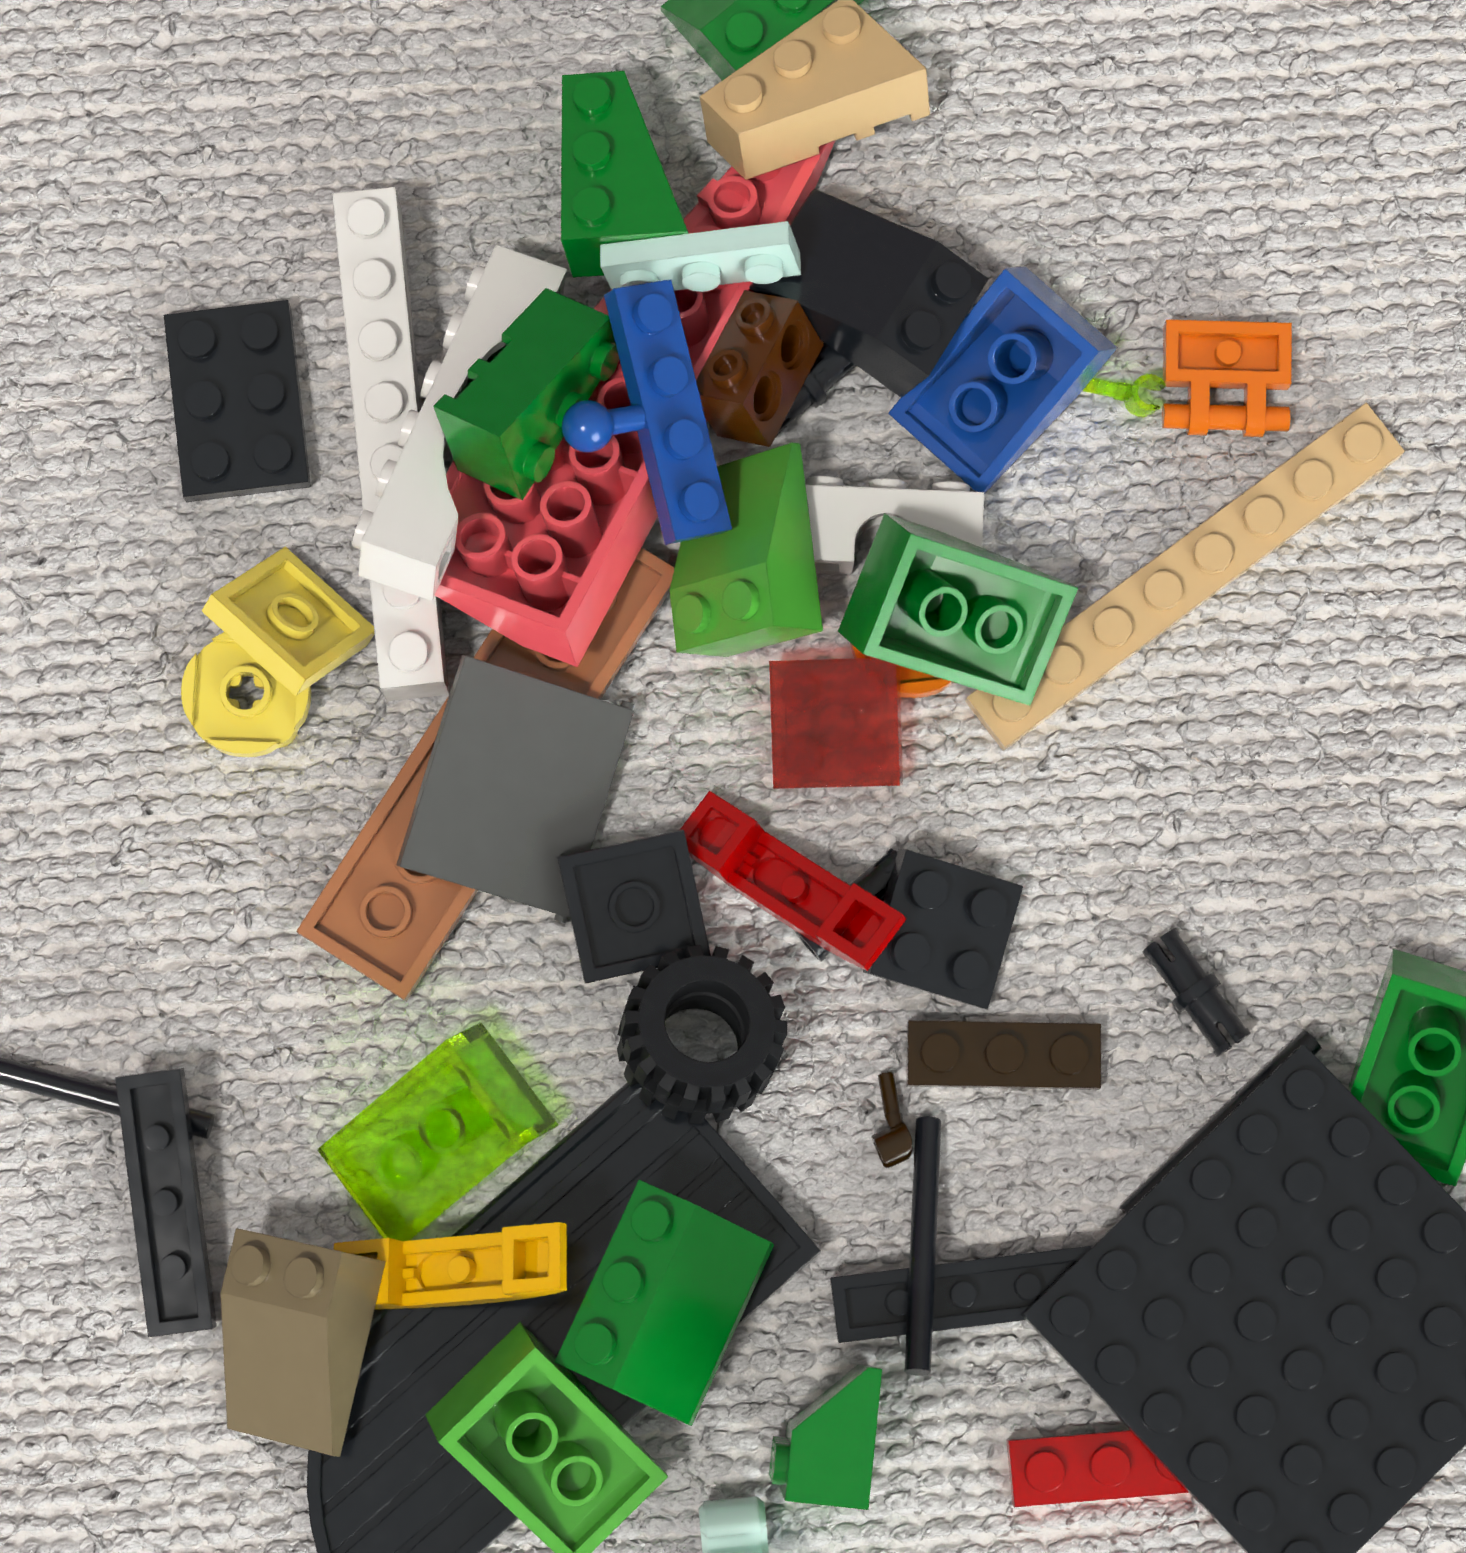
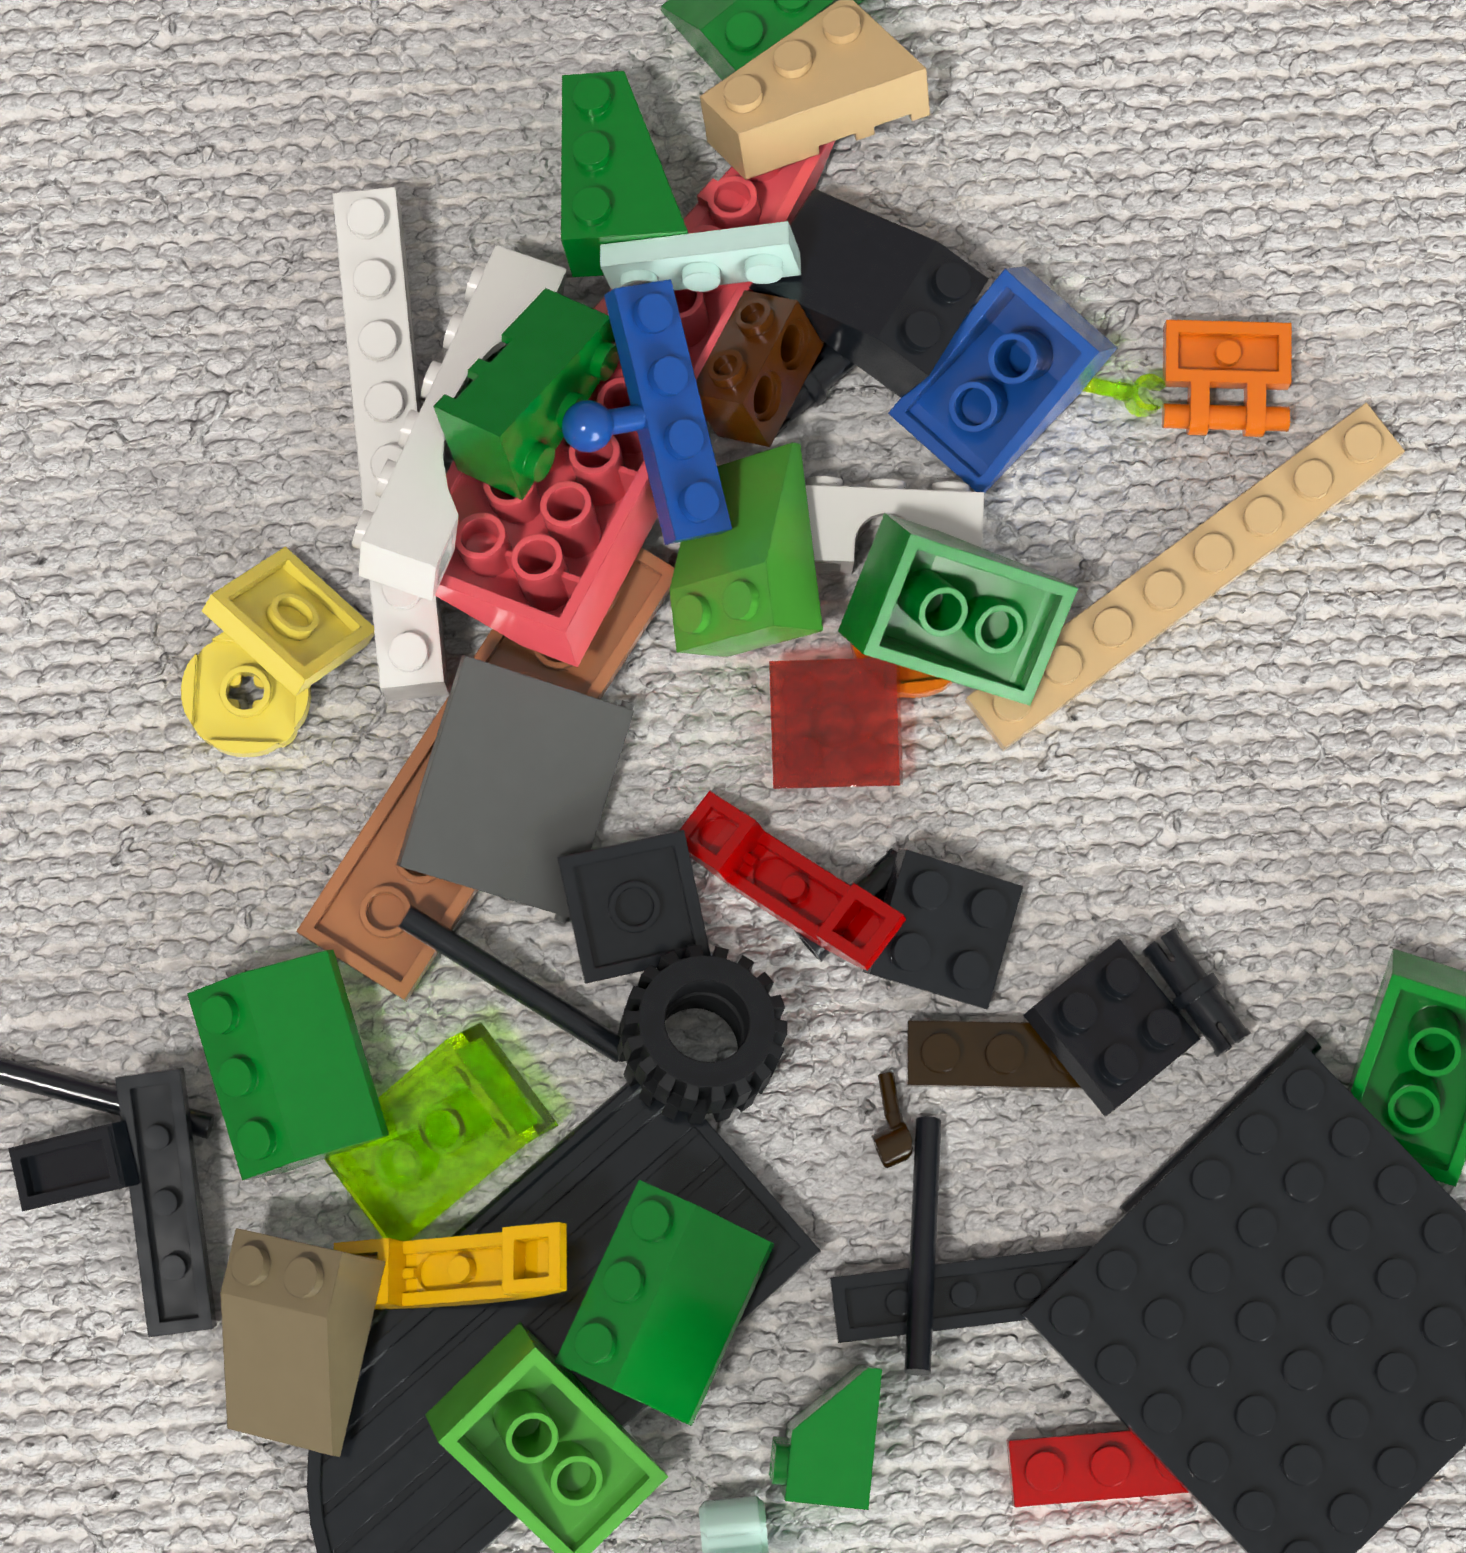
black plate [164,300,311,503] -> none
none -> black tile [8,1120,139,1212]
none -> green slope [187,949,389,1181]
none -> black bar [398,905,621,1063]
none -> black plate [1023,939,1201,1117]

